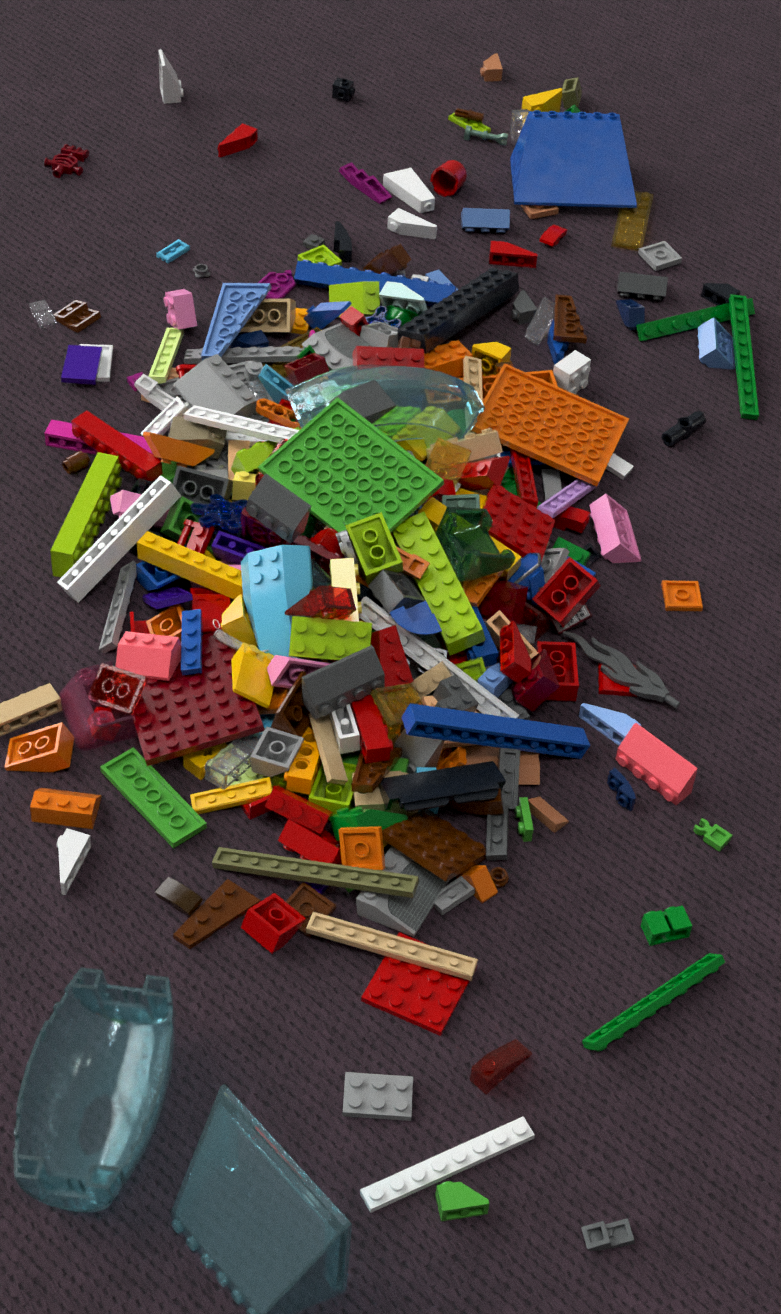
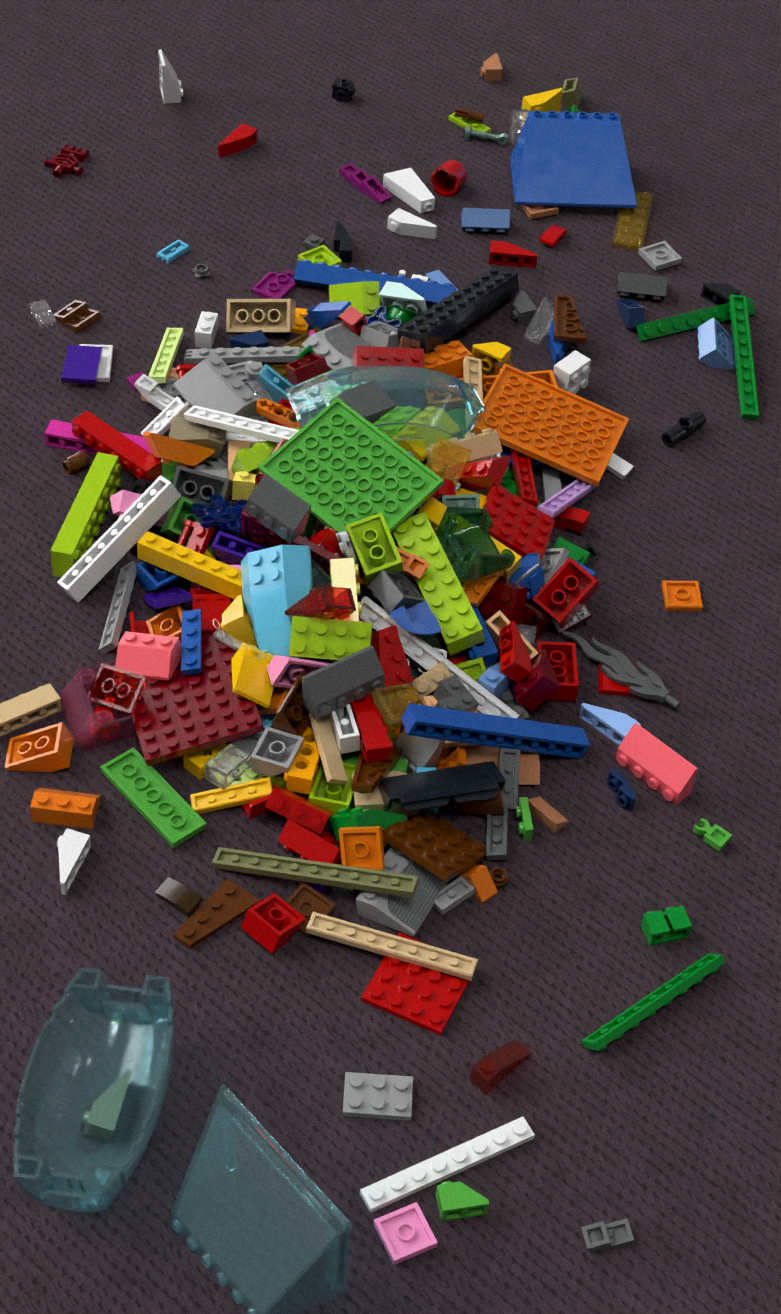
bright pink brick [164,289,197,330] -> none
medium blue wing [201,283,271,361] -> none
reddish brown wedge [363,243,411,276] -> none
bright pink slope [589,494,642,563] -> none
none -> sand green slope [81,1070,132,1142]
none -> white brick [195,311,218,349]
none -> bright pink plate [373,1202,438,1265]

